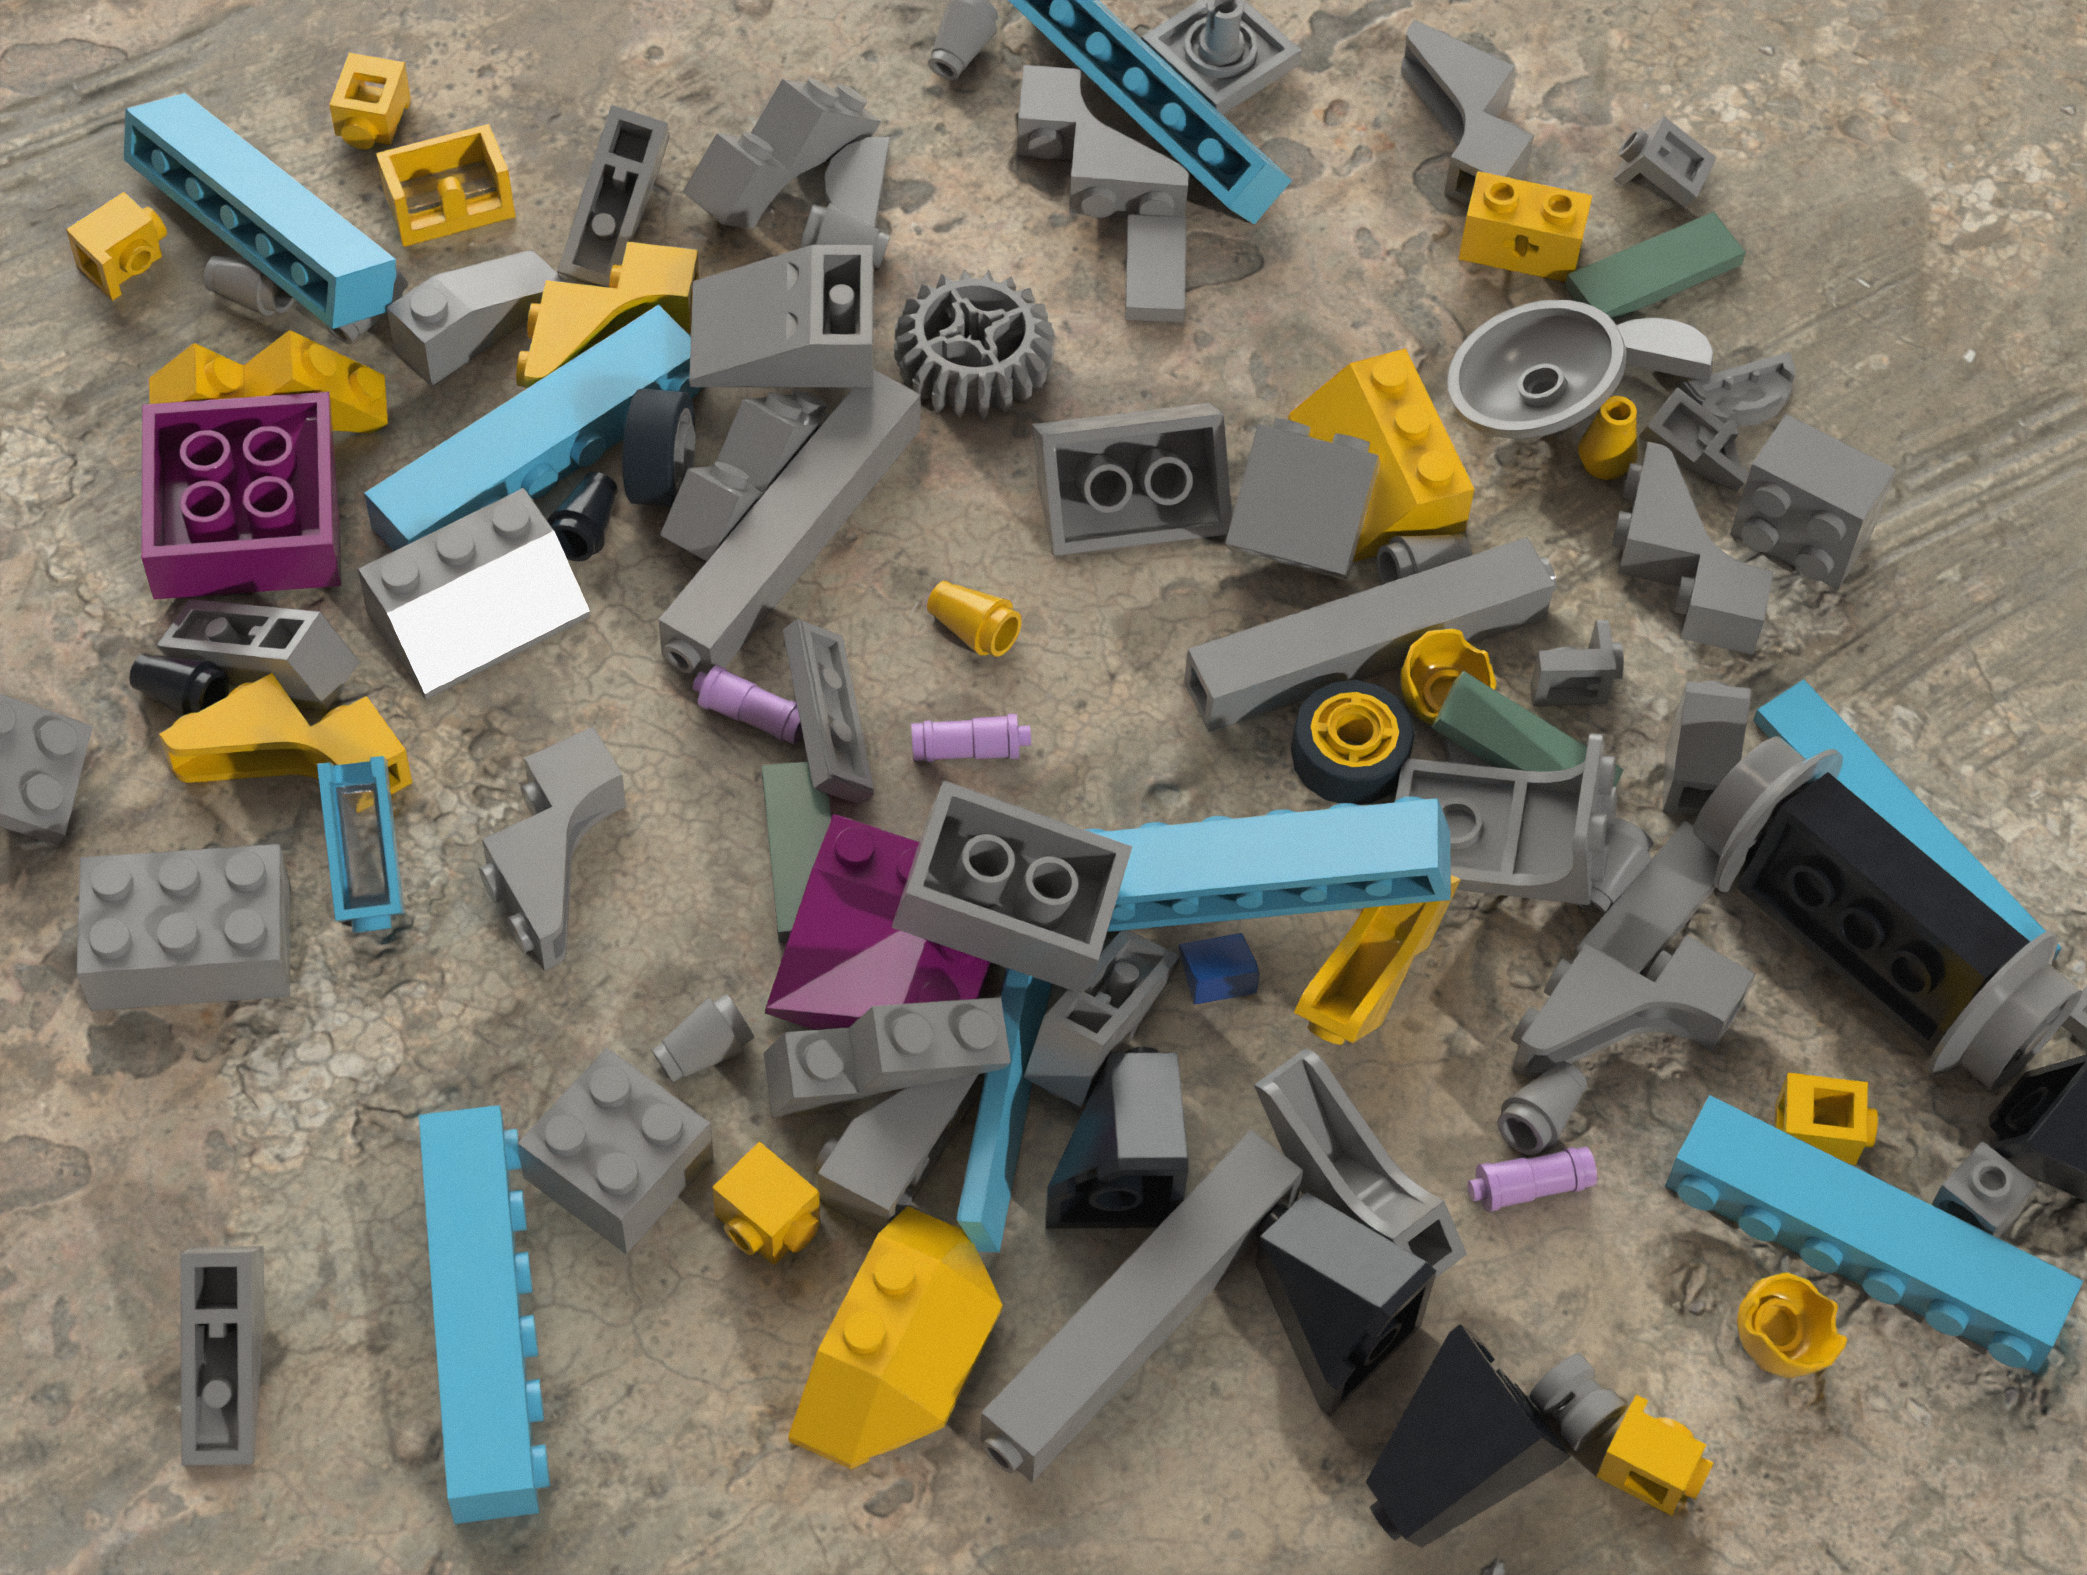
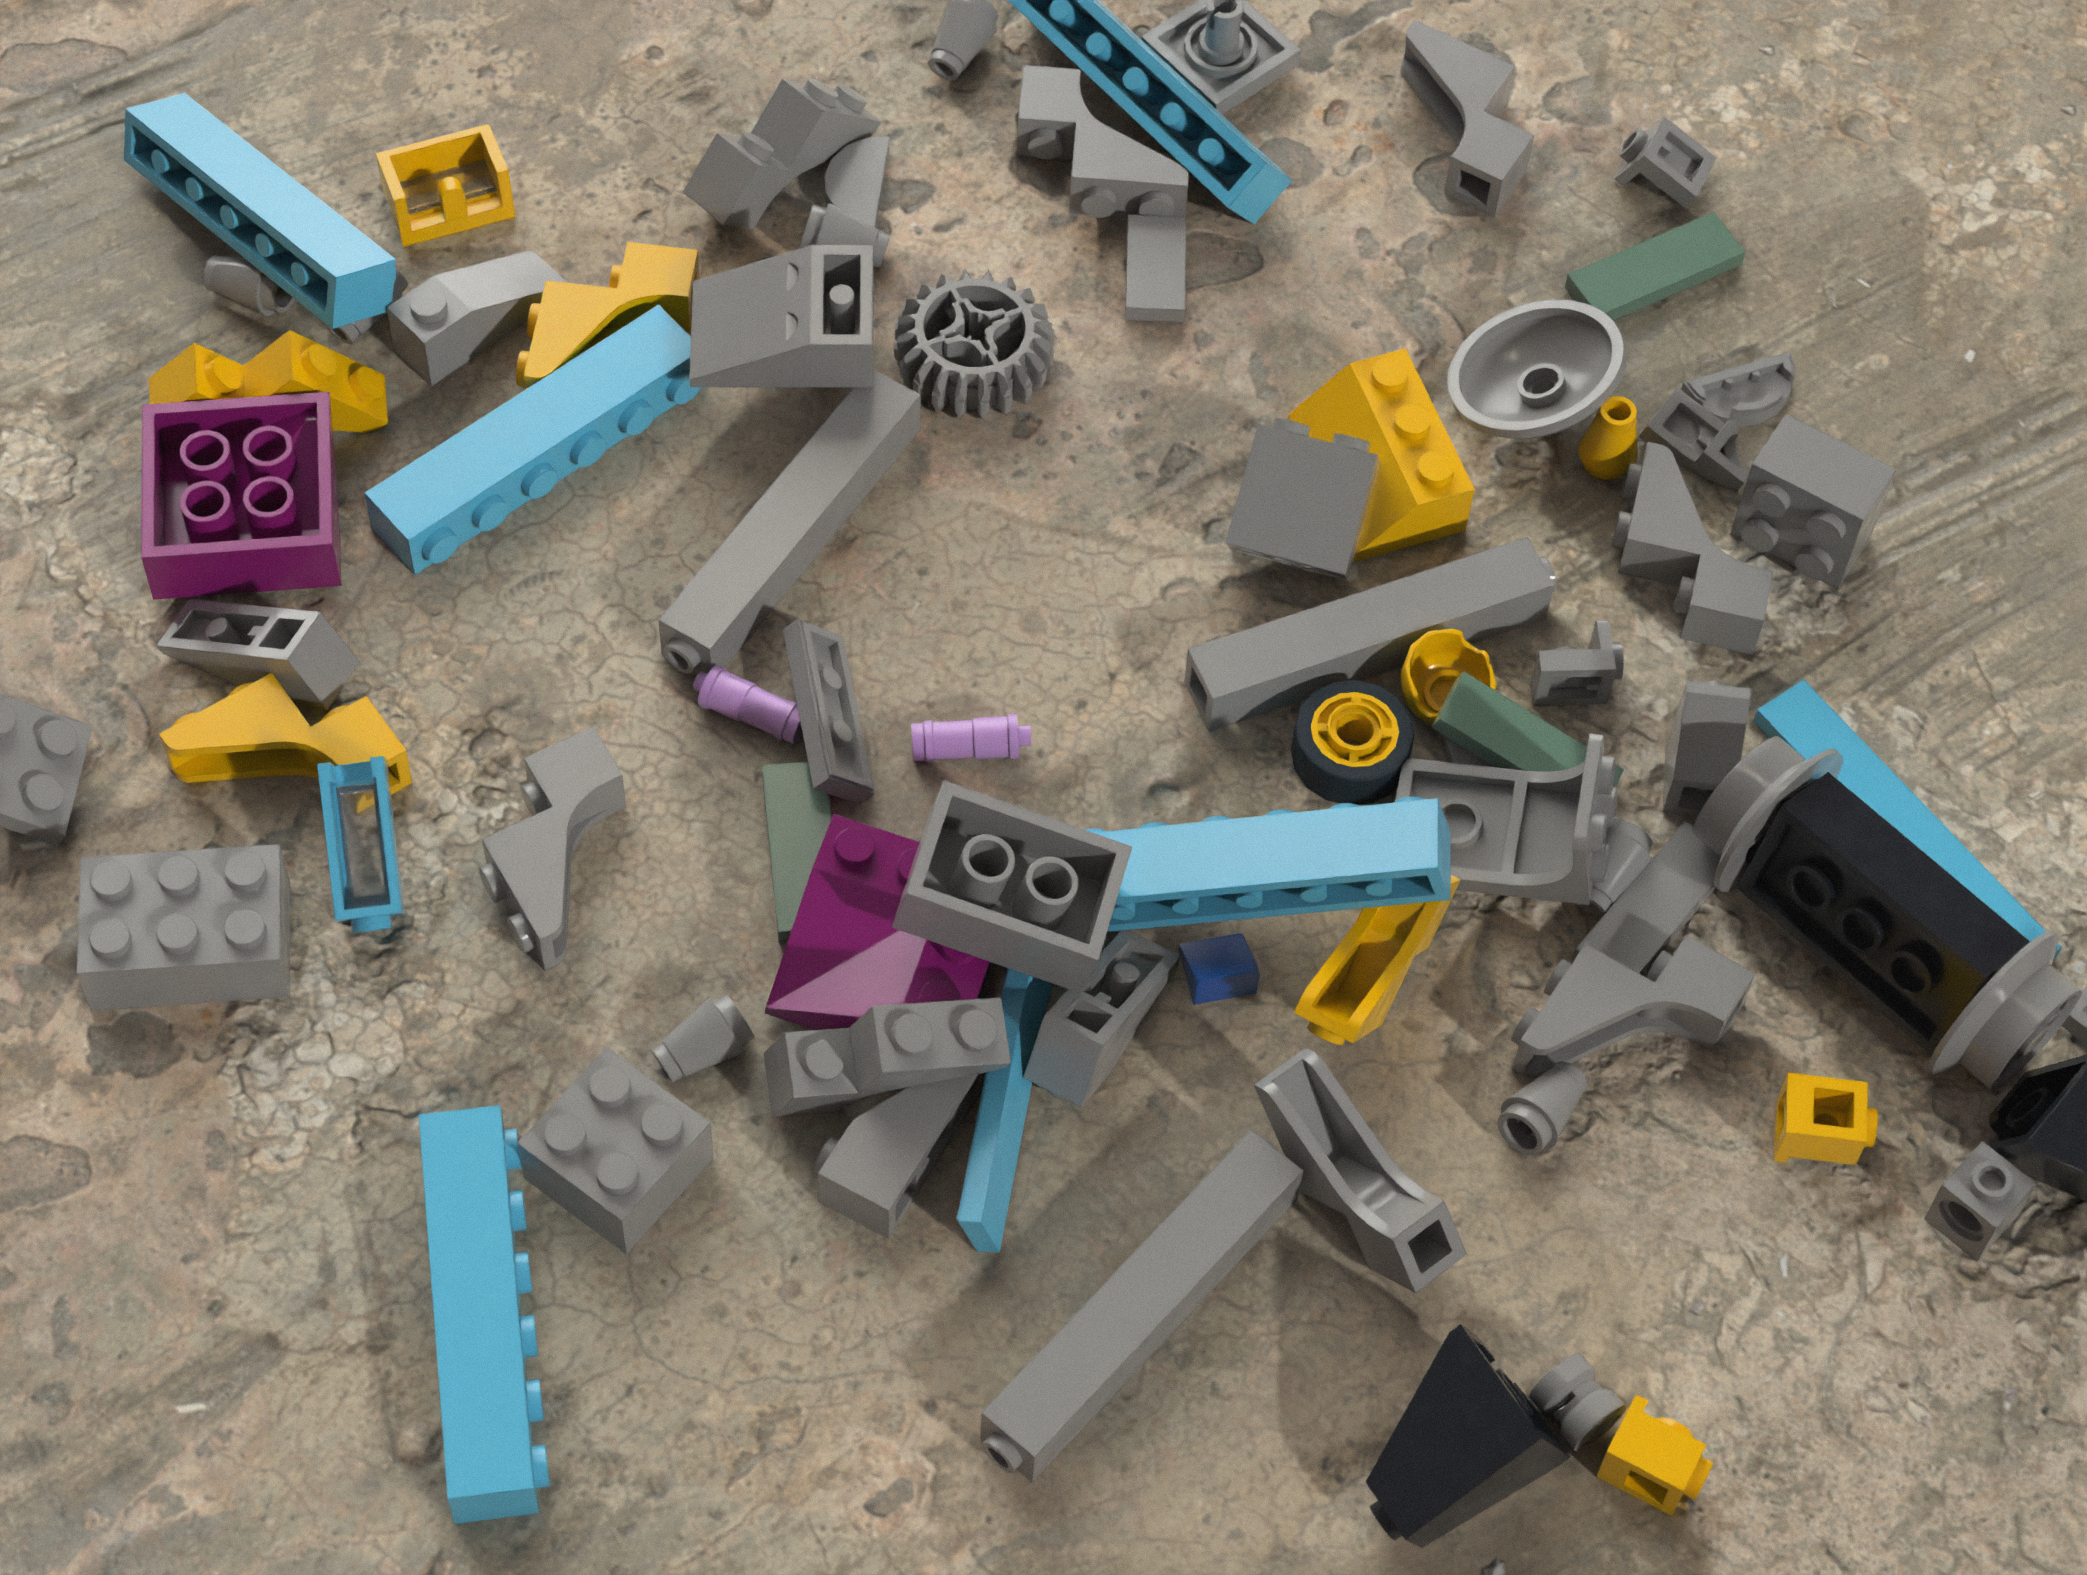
yellow brick [66,192,168,301] -> none
black cone [129,653,229,717] -> none
light grey slope [180,1246,264,1466] -> none
yellow brick [329,53,411,149] -> none
slope [358,488,590,700] -> none
black cone [547,472,618,561] -> none
light grey slope [557,104,670,288] -> none
black wheel [622,389,695,507] -> none
light grey arch [660,390,830,561] -> none
yellow brick [712,1141,820,1265] -> none
yellow wedge [788,1206,1003,1469] -> none
yellow cone [927,580,1022,657] -> none
light grey slope [1032,403,1232,556] -> none
black slope [1045,1047,1188,1229] -> none
black slope [1255,1192,1437,1417] -> none
light grey cone [1376,533,1472,585] -> none
yellow brick [1458,171,1592,282] -> none
lavender piece [1467,1147,1597,1212] -> none
tile [1617,317,1713,382] -> none
medium azure brick [1665,1095,2083,1374] -> none
yellow hair [1737,1272,1847,1378] -> none

